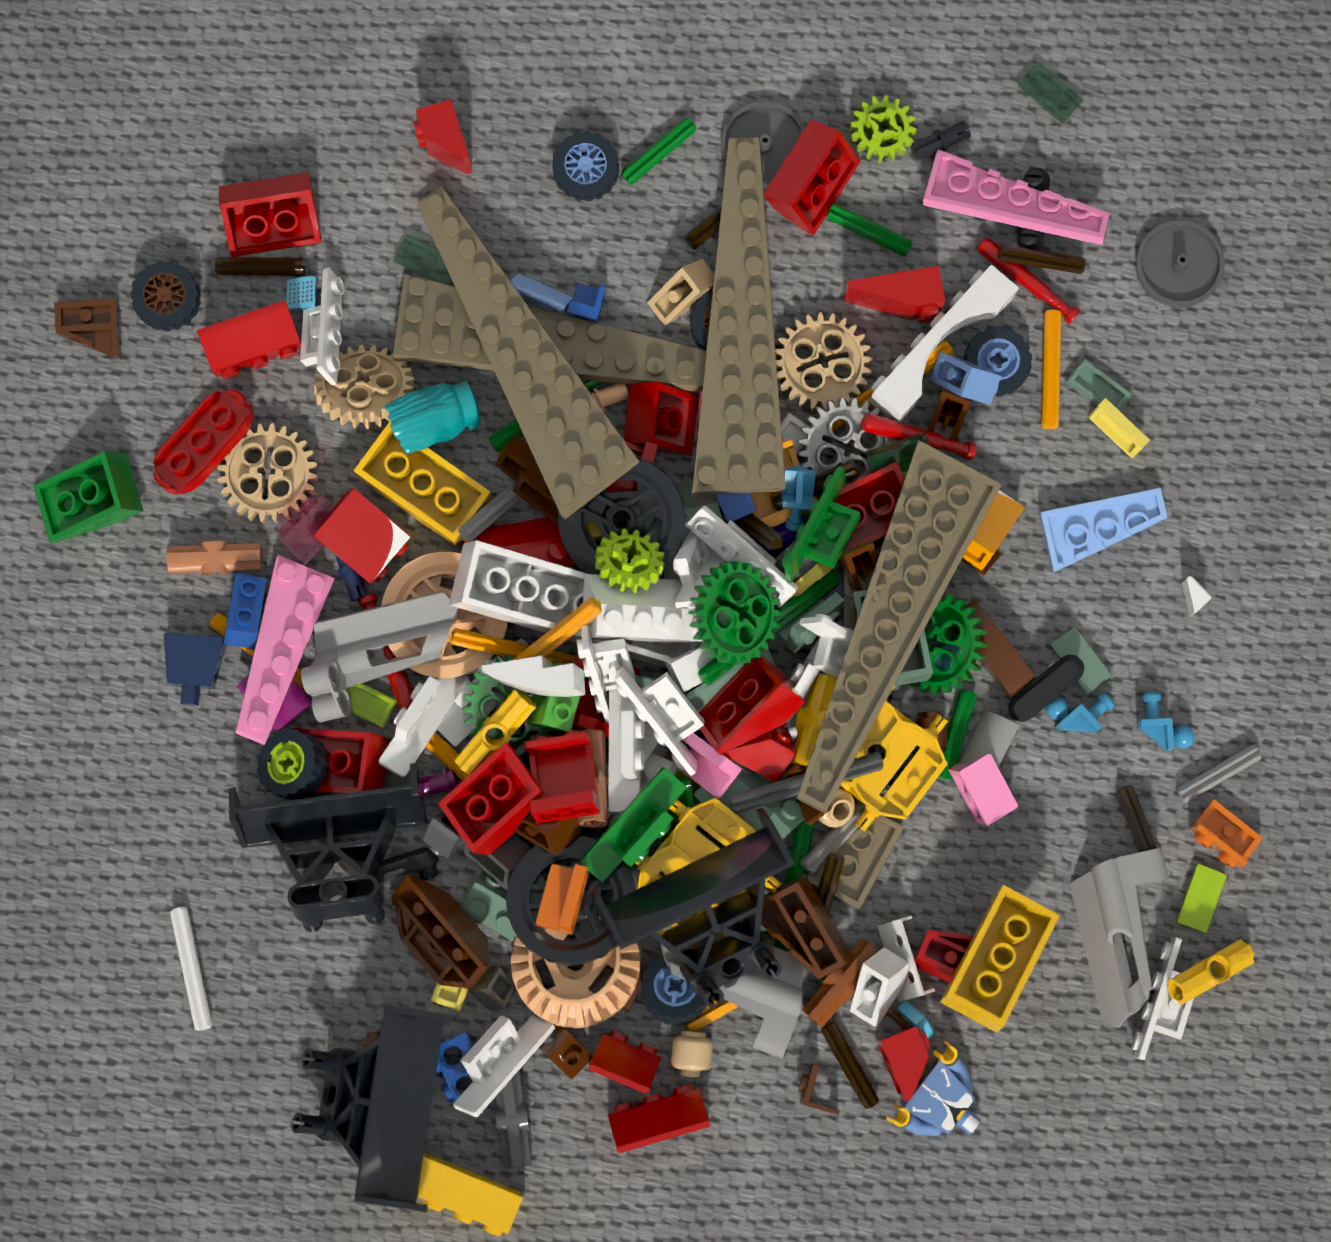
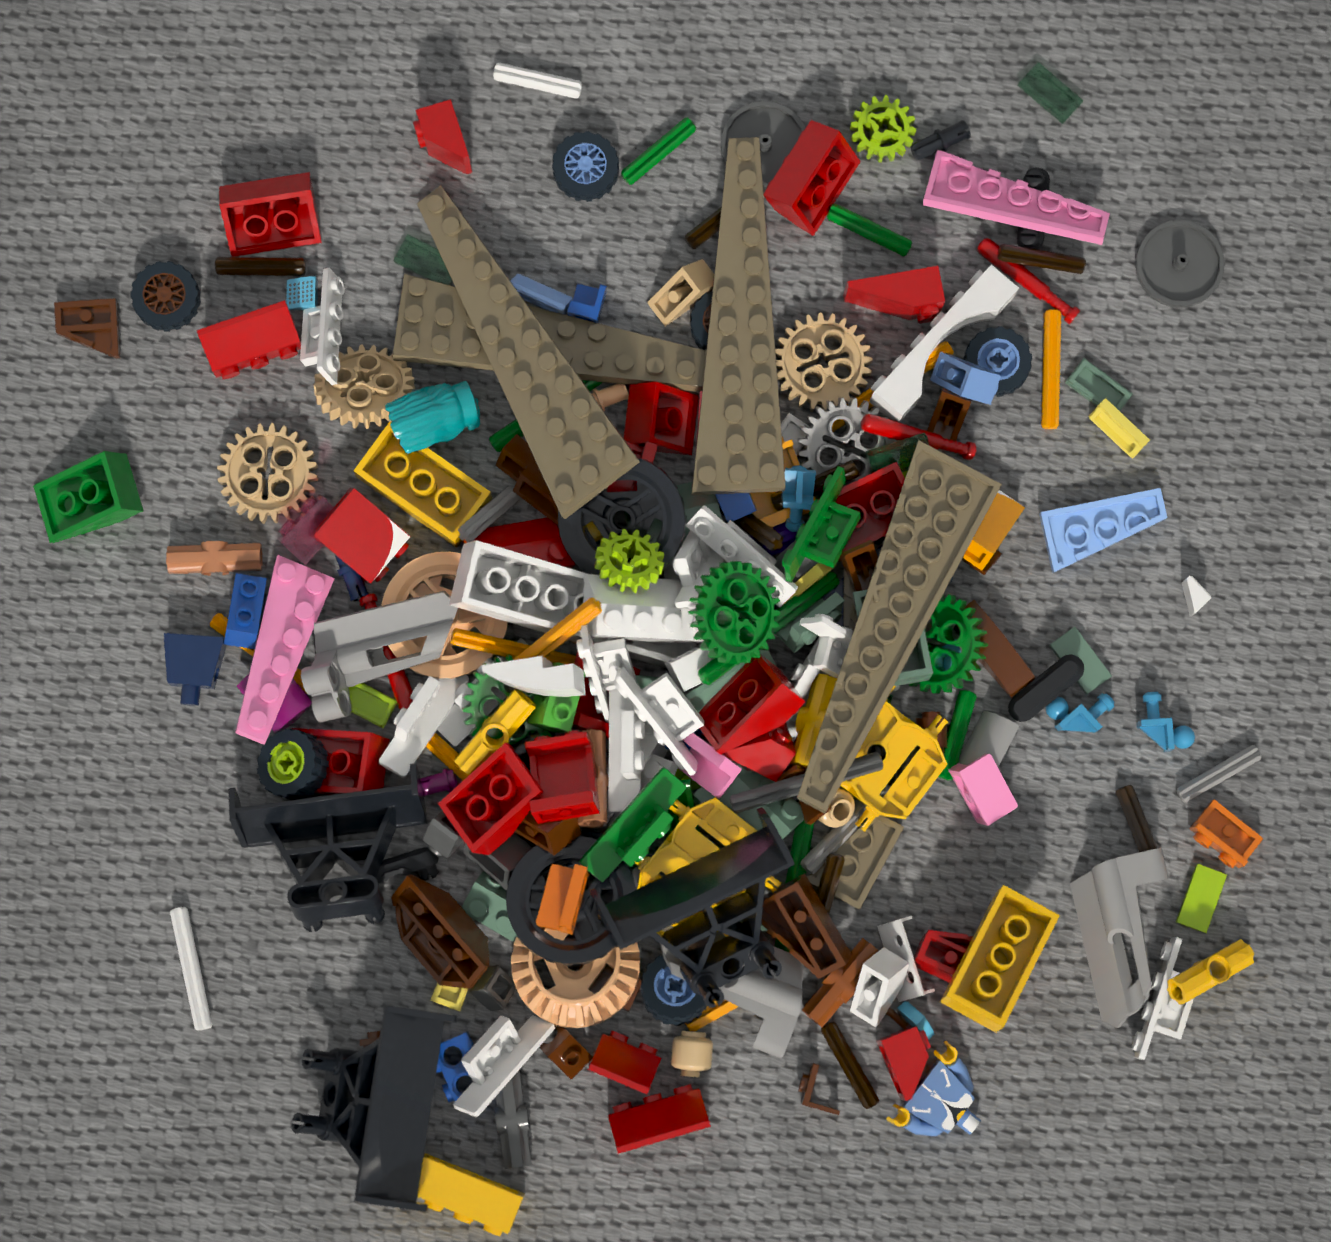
red tile [153,389,253,494] -> none
none -> white axle [493,63,582,98]

